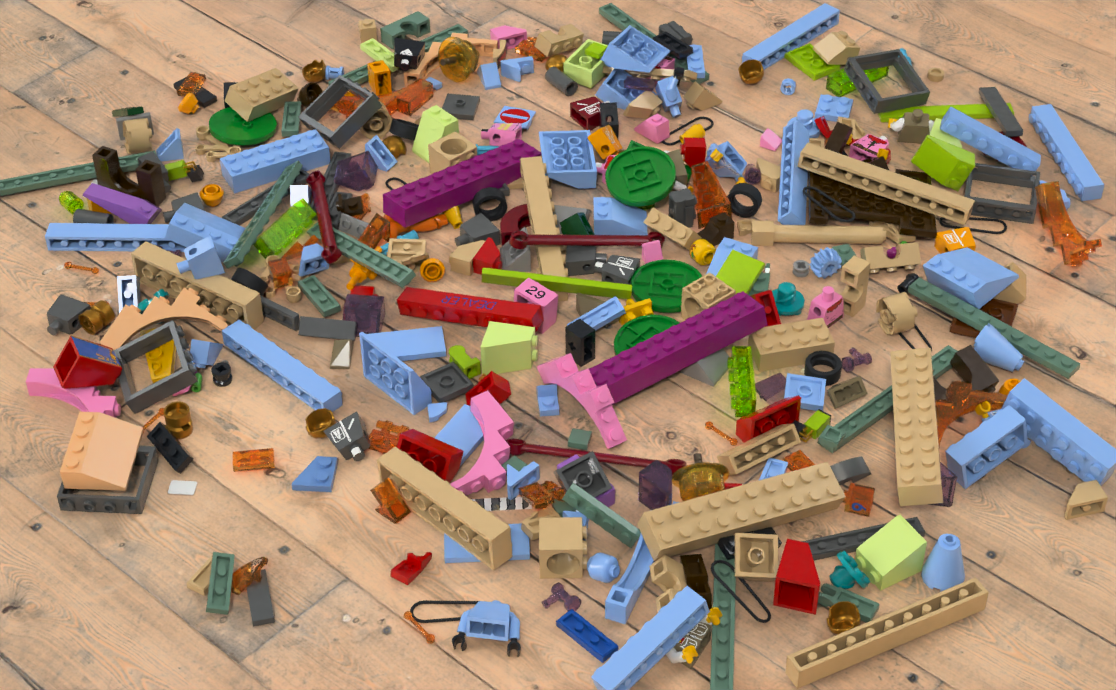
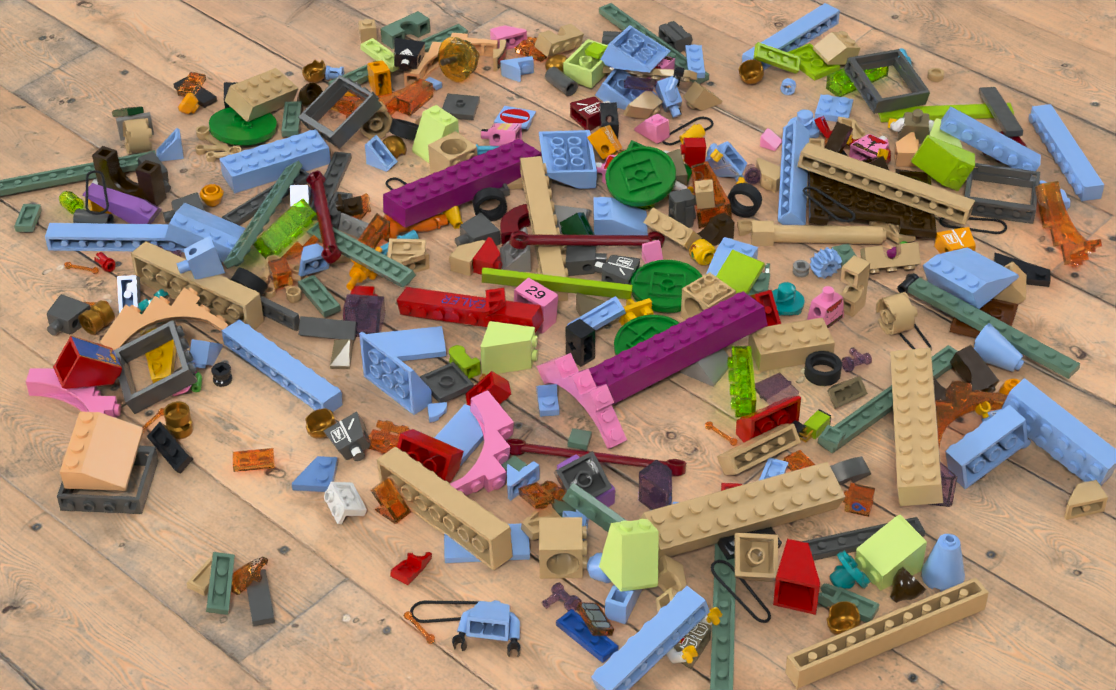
piece [164,160,204,183] -> none
white sticker [168,480,197,495] -> none
clear purple slope [333,151,378,191] -> none
light orange cone [420,258,445,282] -> none
sticker [471,496,532,511] -> none
light blue slope [477,62,501,90] -> none
black plate [653,31,693,59] -> none
clear yellow piece [671,453,730,501] -> none
dark brown slope [680,554,712,609] -> none
light blue plate [784,373,826,411] -> none
none -> sand green plate [14,204,42,232]
none -> black piece [85,170,109,215]
none -> red pin [94,252,116,272]
none -> white bracket [324,482,367,524]
none -> red slope [485,288,506,315]
none -> tile [576,602,614,636]
none -> yellowish green slope [599,519,659,592]
none -> tan slope [695,179,715,209]
none -> lime plate [753,42,800,74]
none -> dark brown helmet [890,567,926,603]
none -> light nougat slope [894,132,919,167]
none -> black wing [994,253,1051,287]

